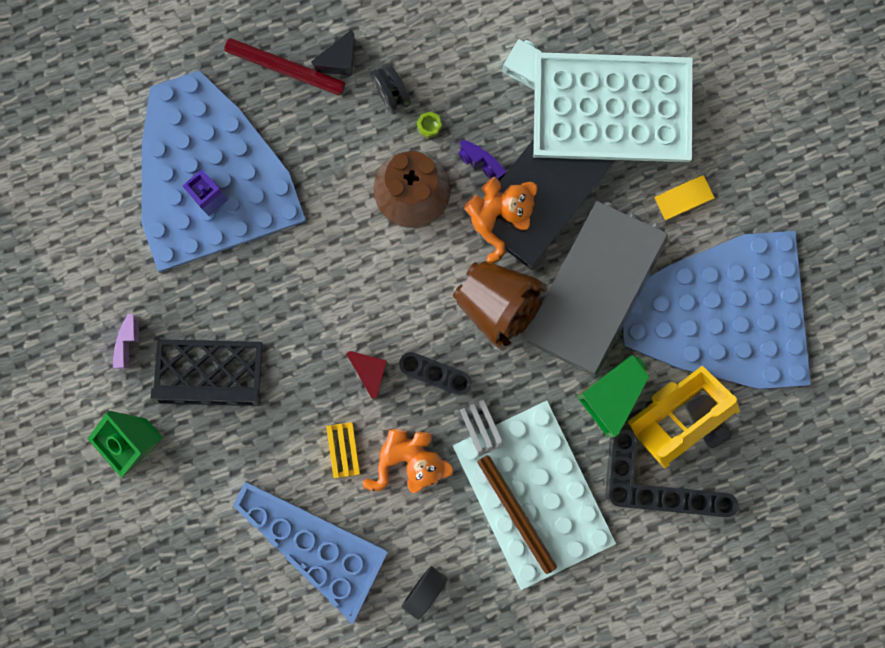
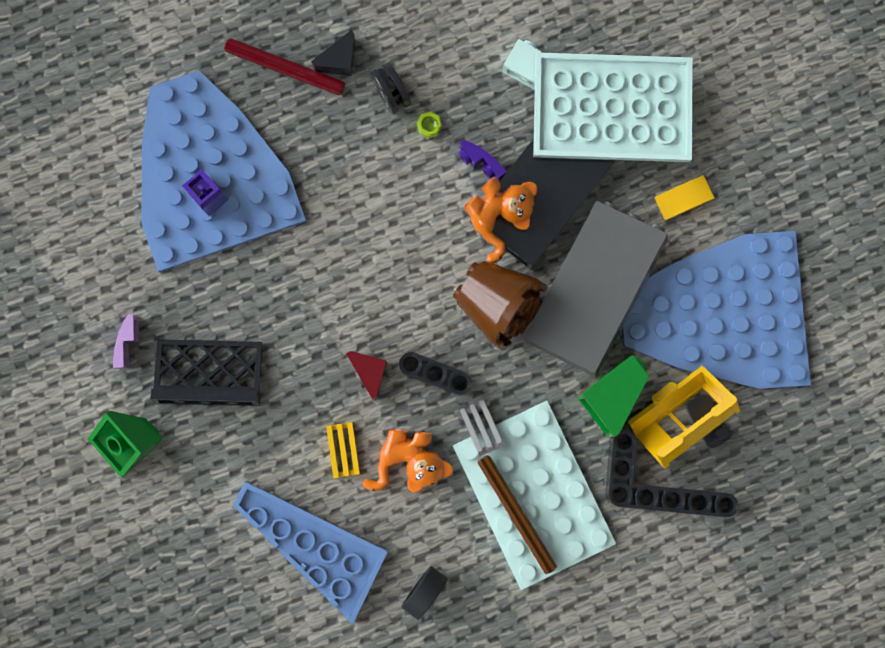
reddish brown cone [373,151,451,228] -> none

